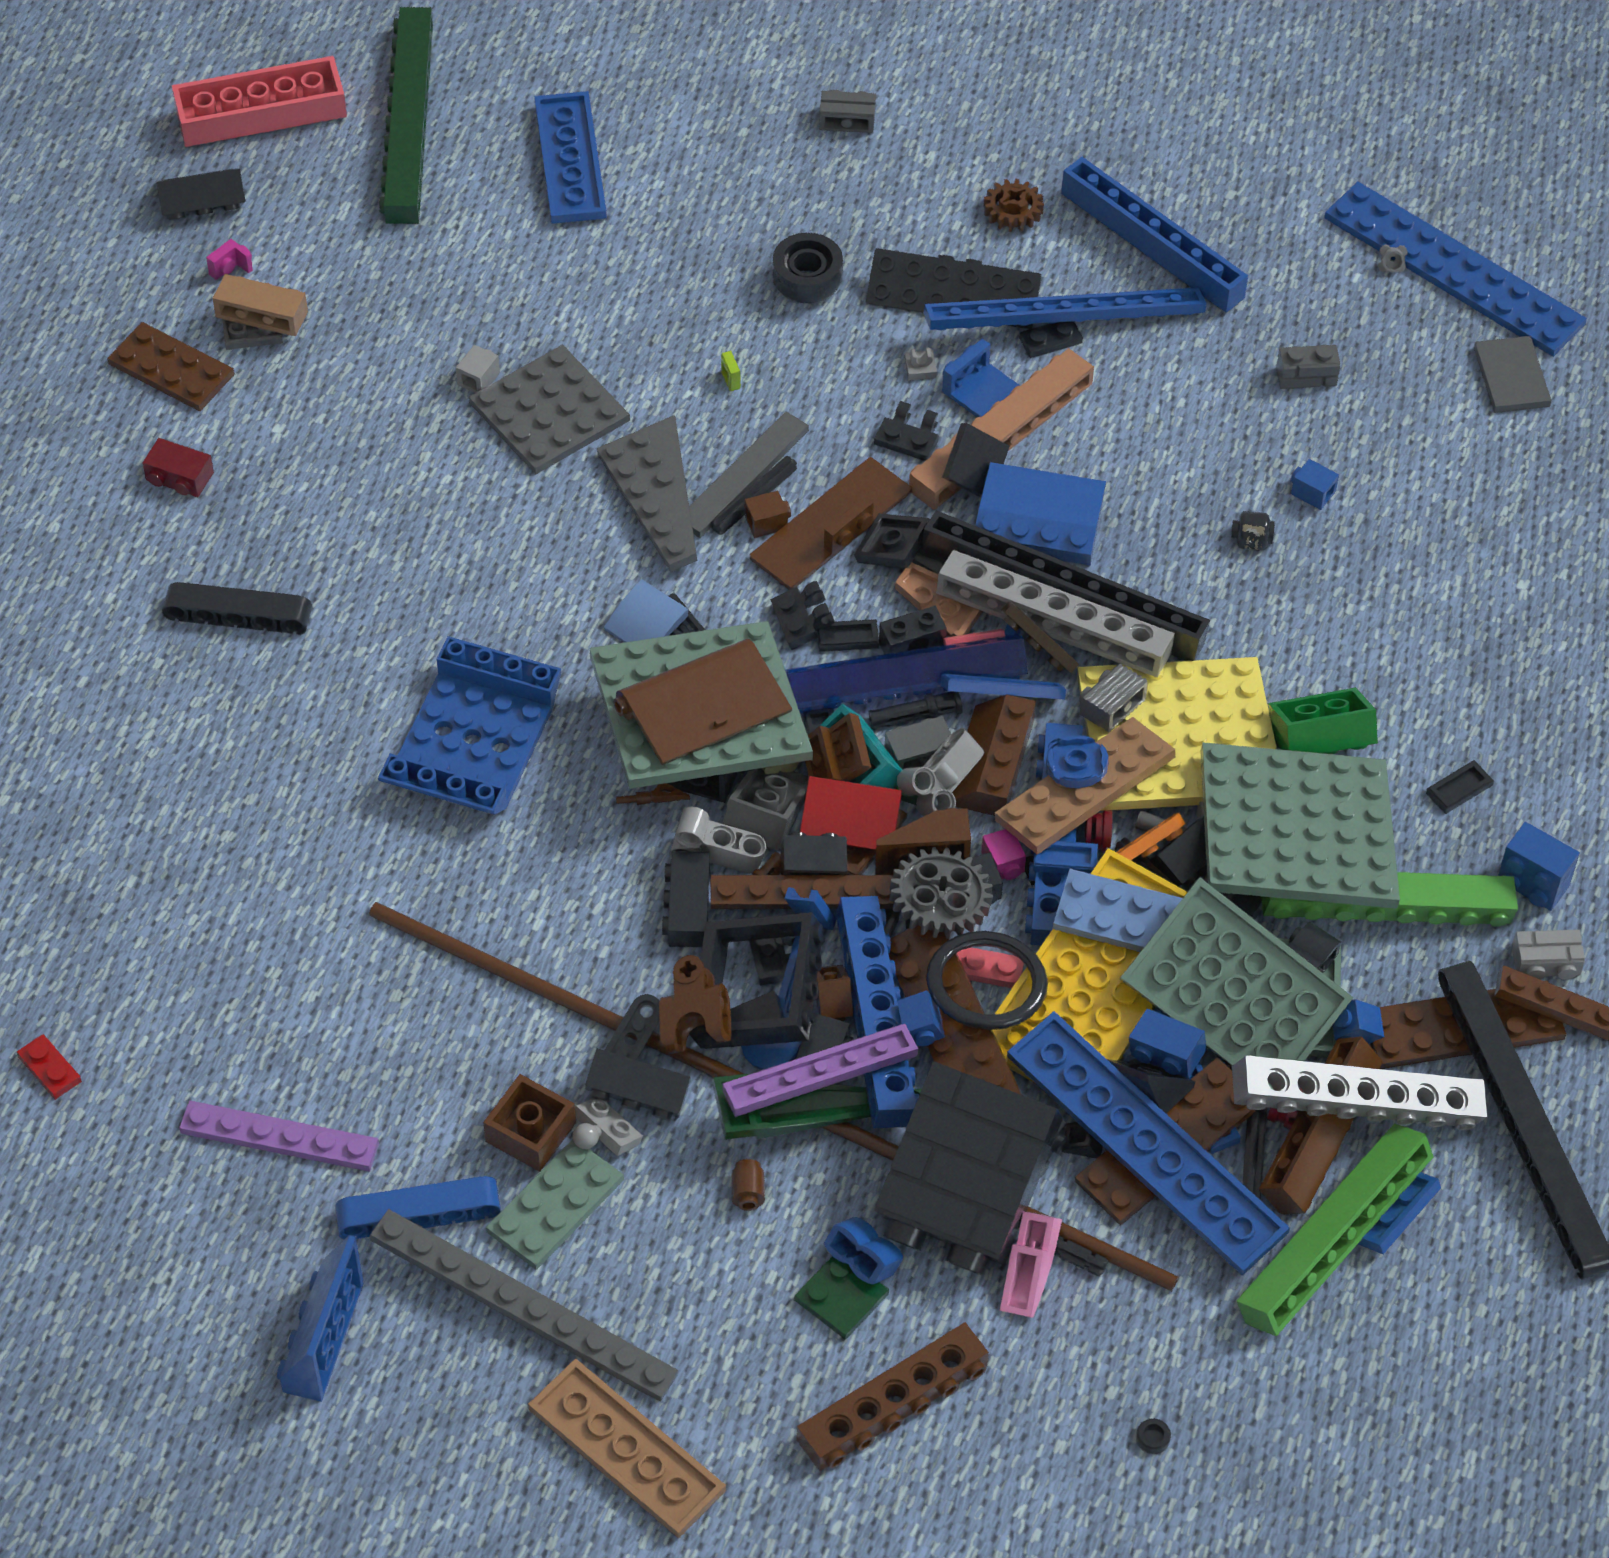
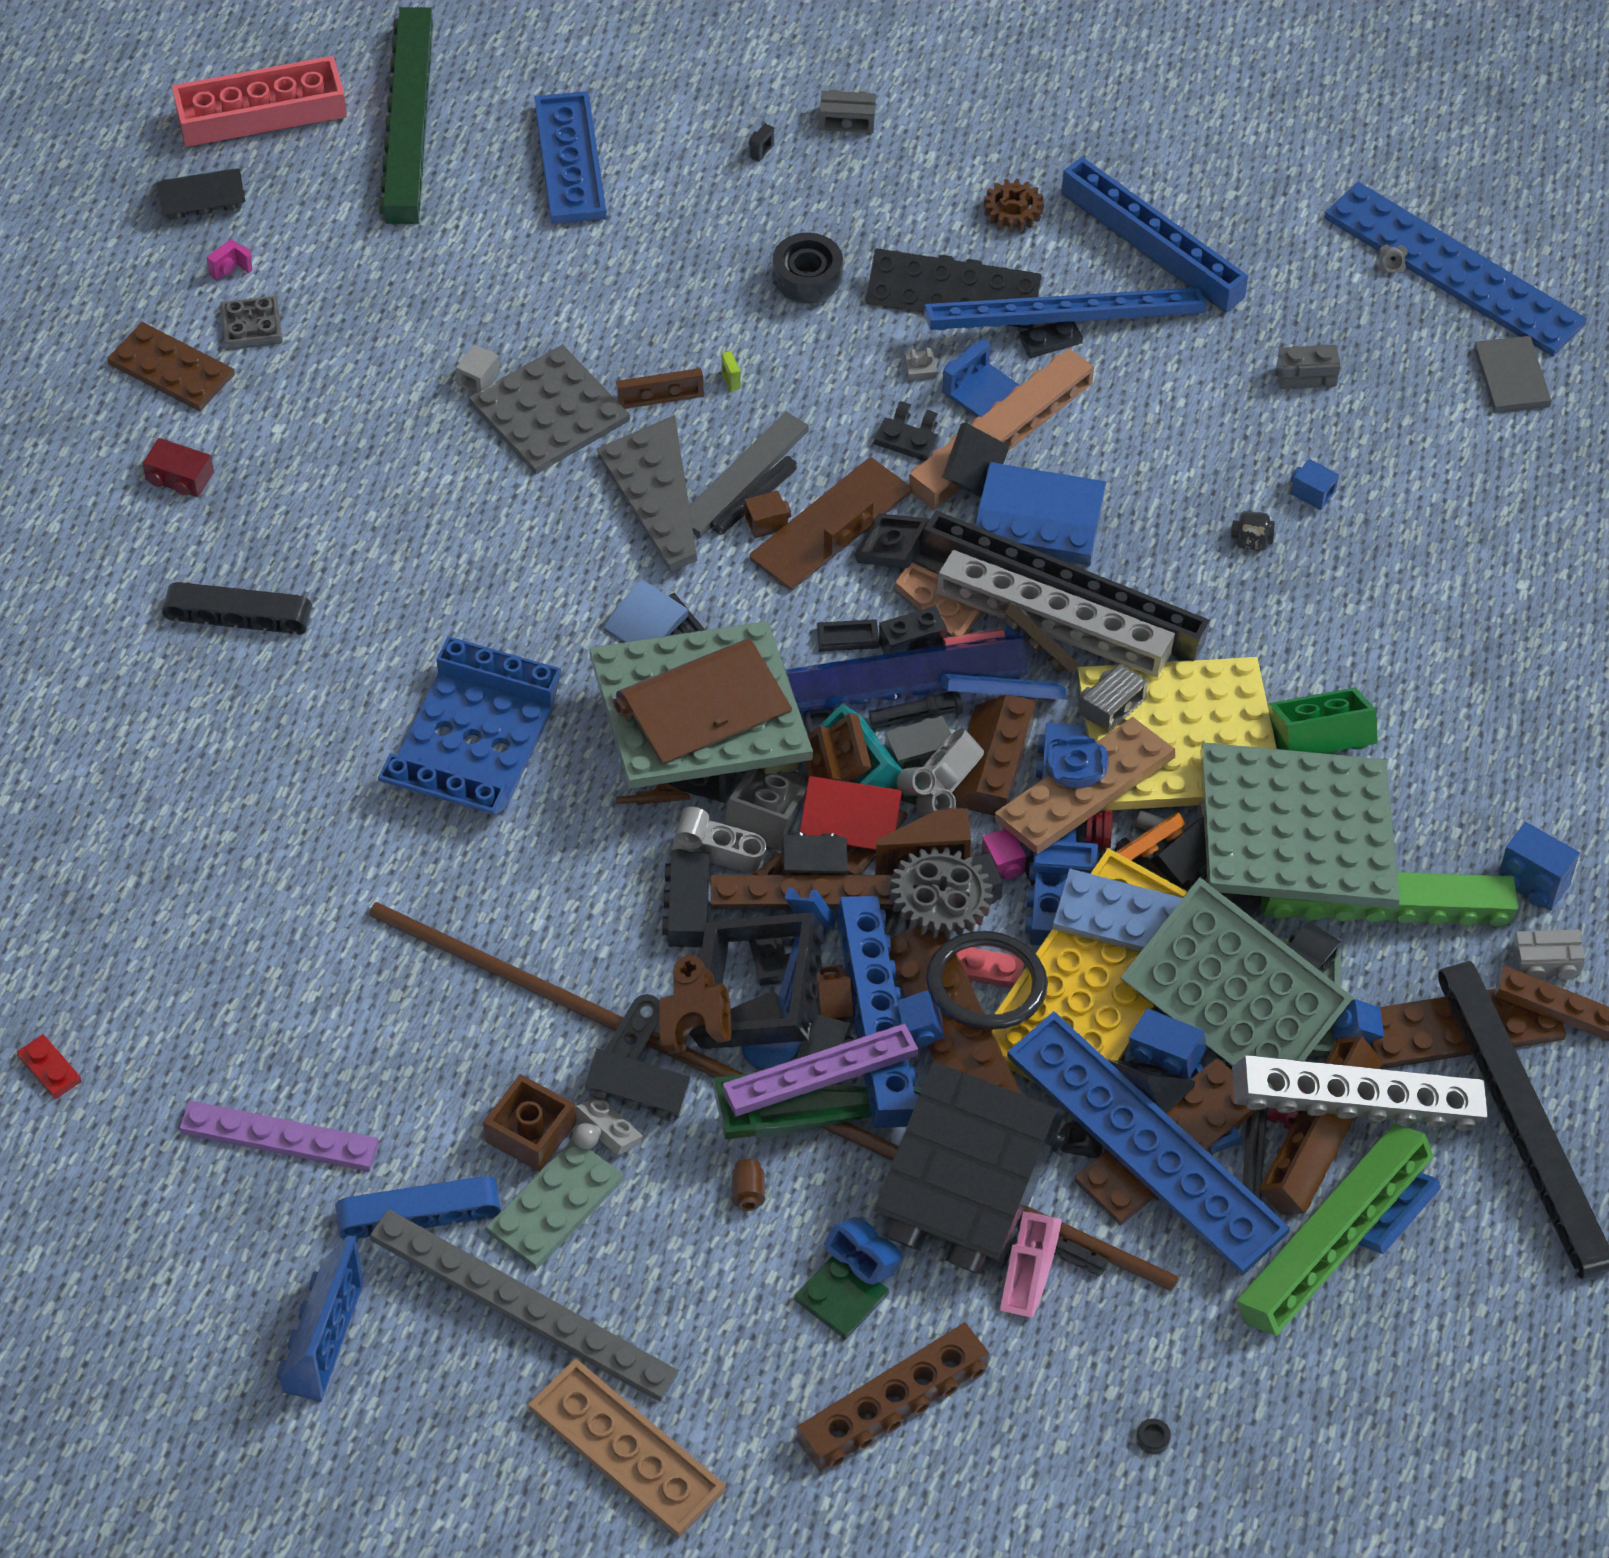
medium nougat brick [213,274,308,336] -> none
black plate [770,581,835,650] -> none
black tile [1426,760,1494,814] -> none
none -> reddish brown plate [616,368,704,409]
none -> black plate [748,123,774,162]

